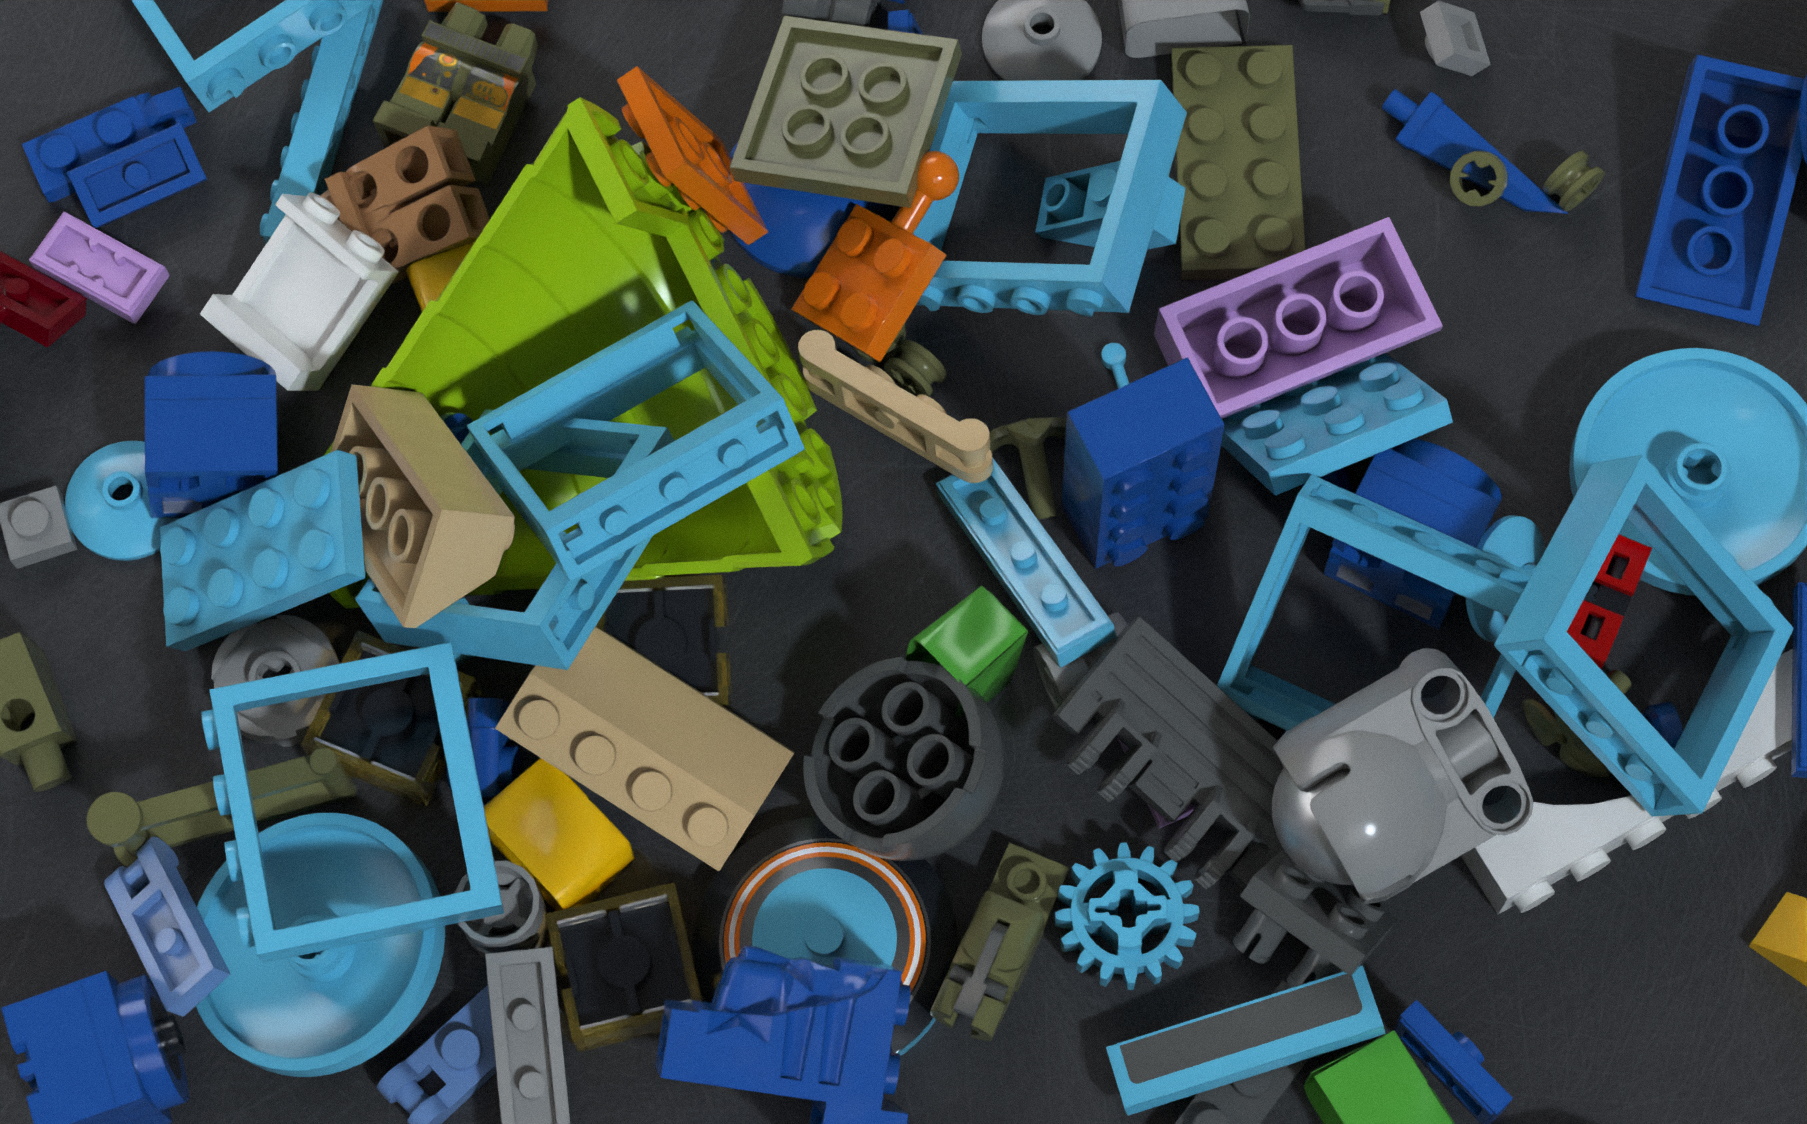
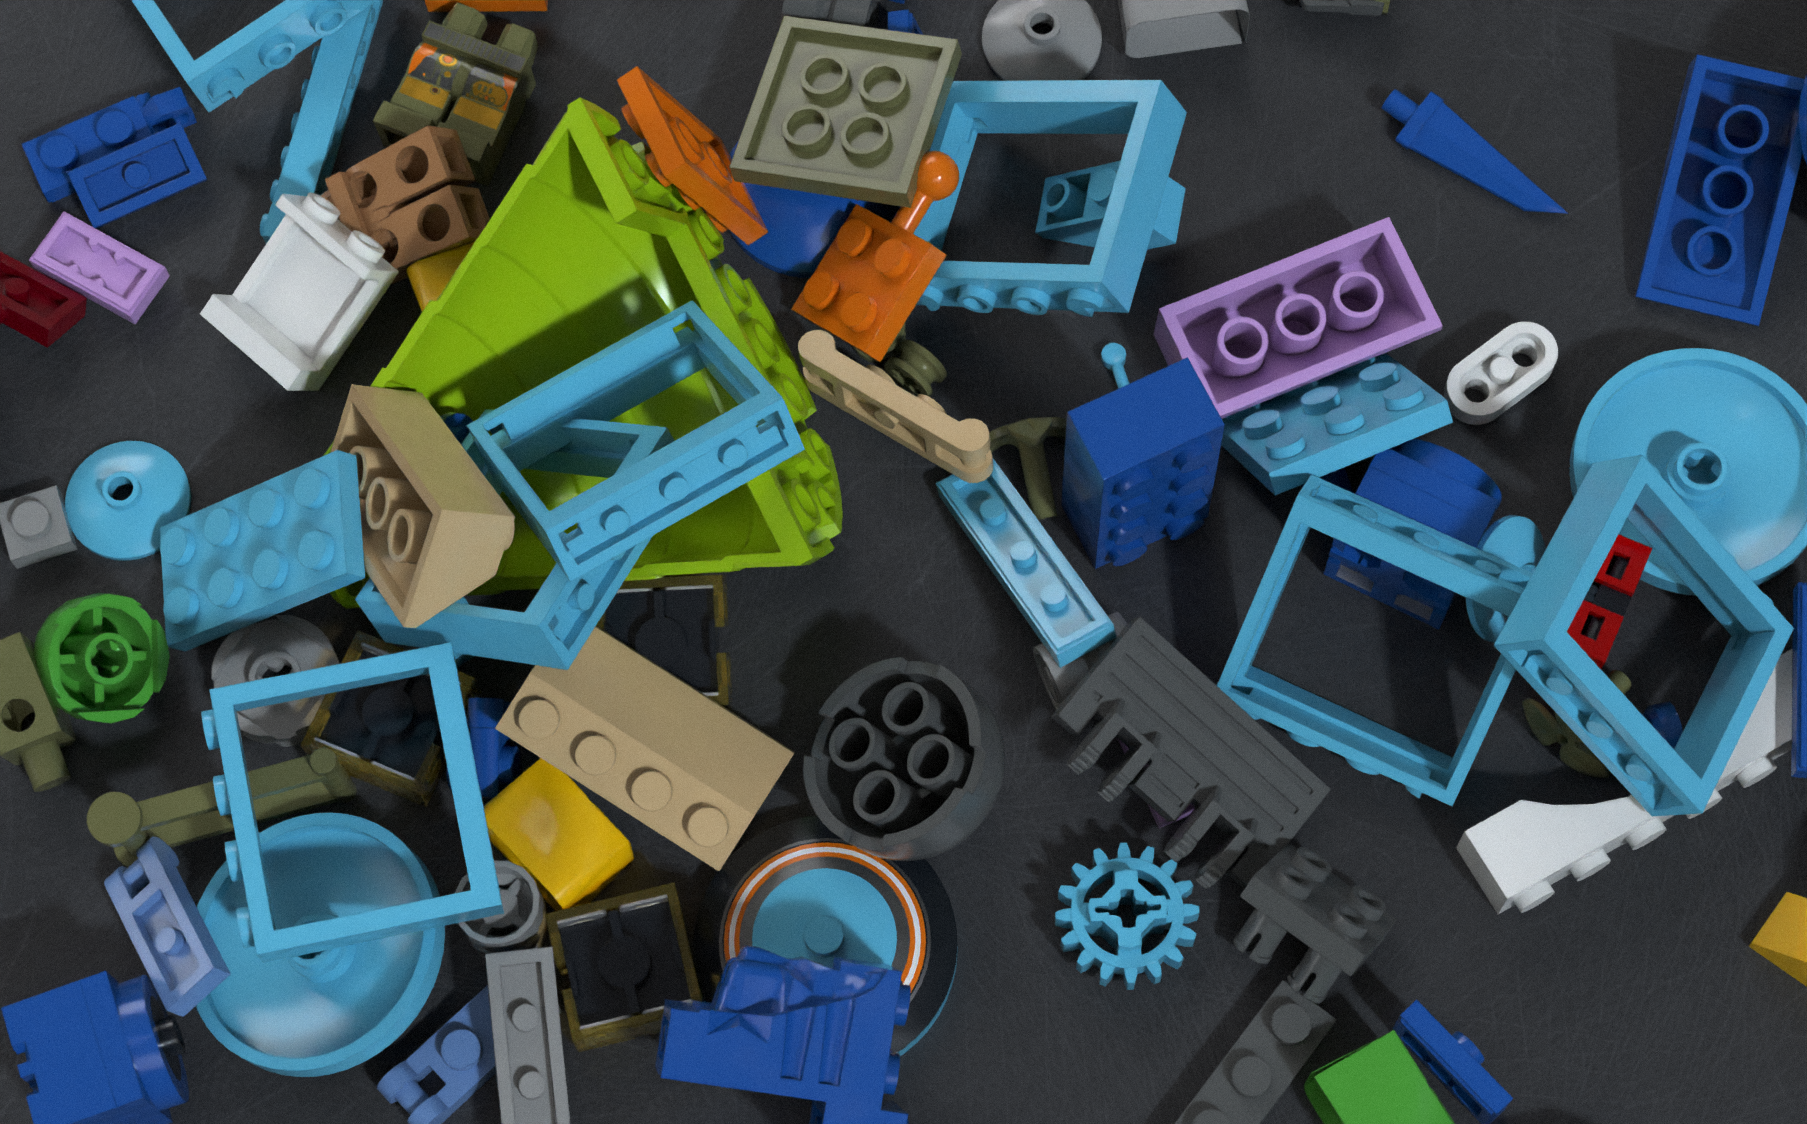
blue piece [145,351,279,518] -> none
bright green piece [905,586,1028,717] -> none
olive plate [930,842,1070,1041] -> none
tile [1106,965,1386,1116] -> none
olive plate [1170,45,1305,280] -> none
light grey piece [1272,648,1533,905] -> none
light grey plate [1420,0,1491,76] -> none
olive bush [1450,151,1508,206] -> none
olive bush [1543,150,1605,212] -> none
none -> bright green cylinder [33,593,170,724]
none -> white plate [1444,321,1558,425]

